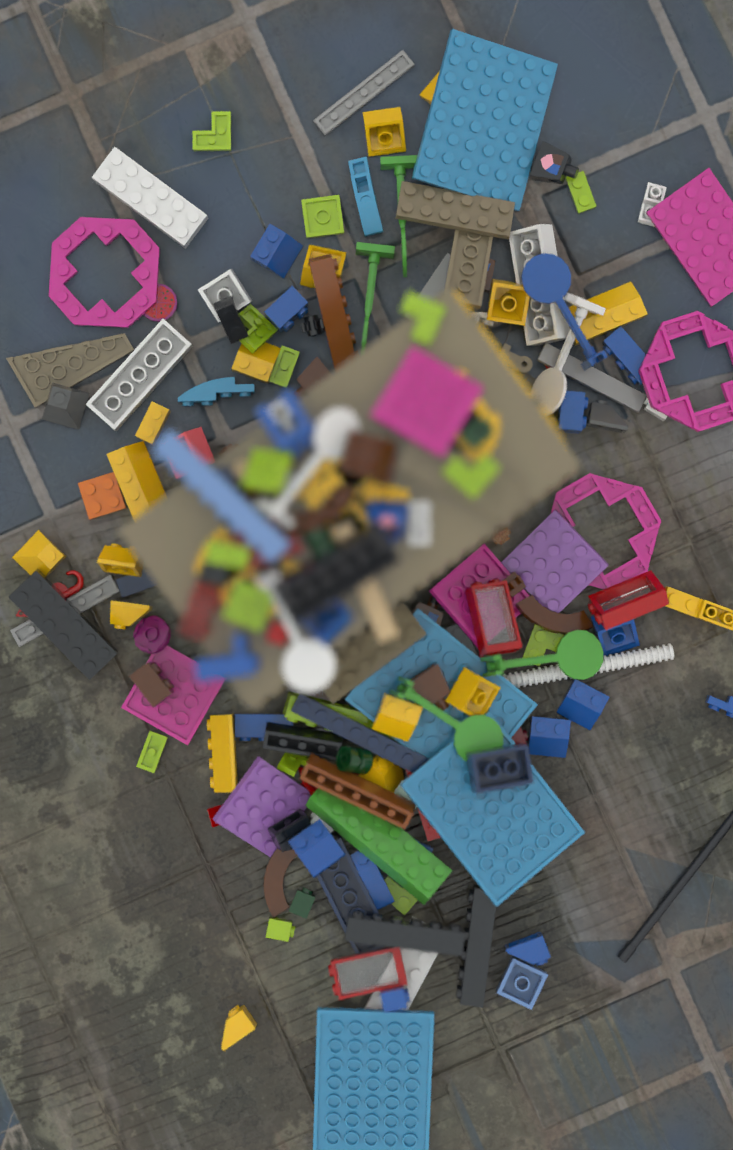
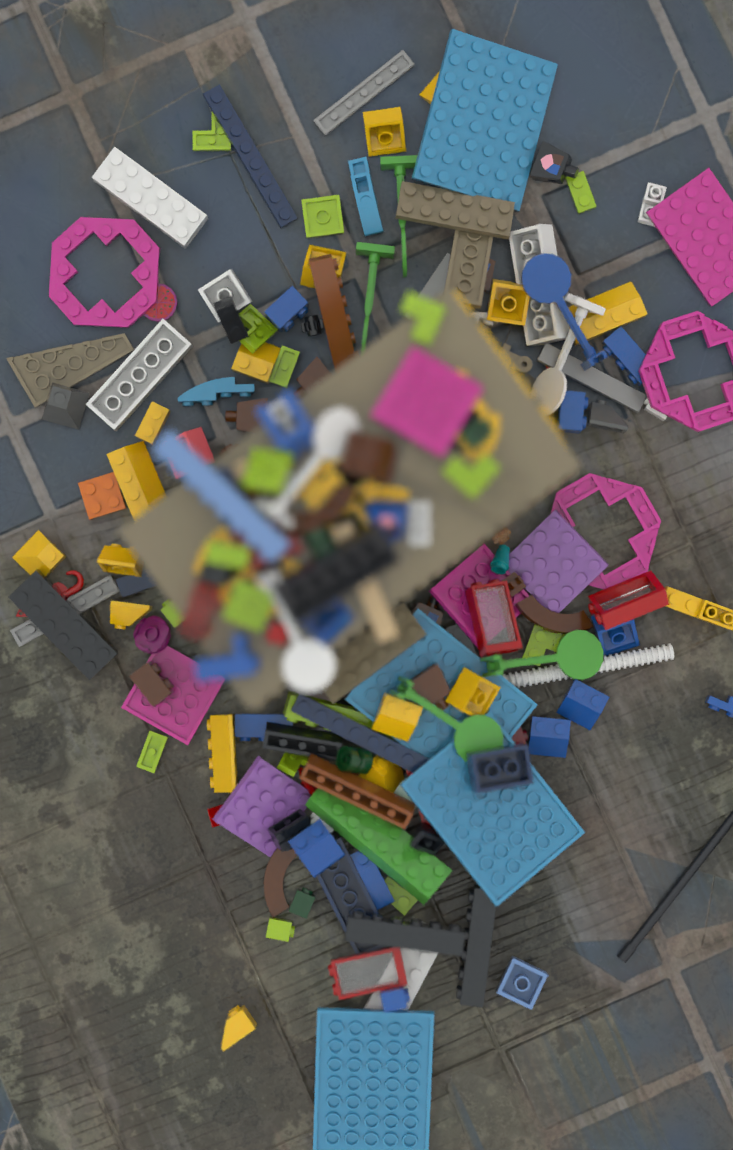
blue slope [250,224,303,279] -> none
blue slope [505,932,551,966] -> none
none -> lime brick [161,599,184,628]
none -> dark blue plate [203,85,297,228]
none -> reddish brown torso [225,398,269,433]
none -> black slope [410,822,445,856]
none -> teal cone [490,545,510,574]

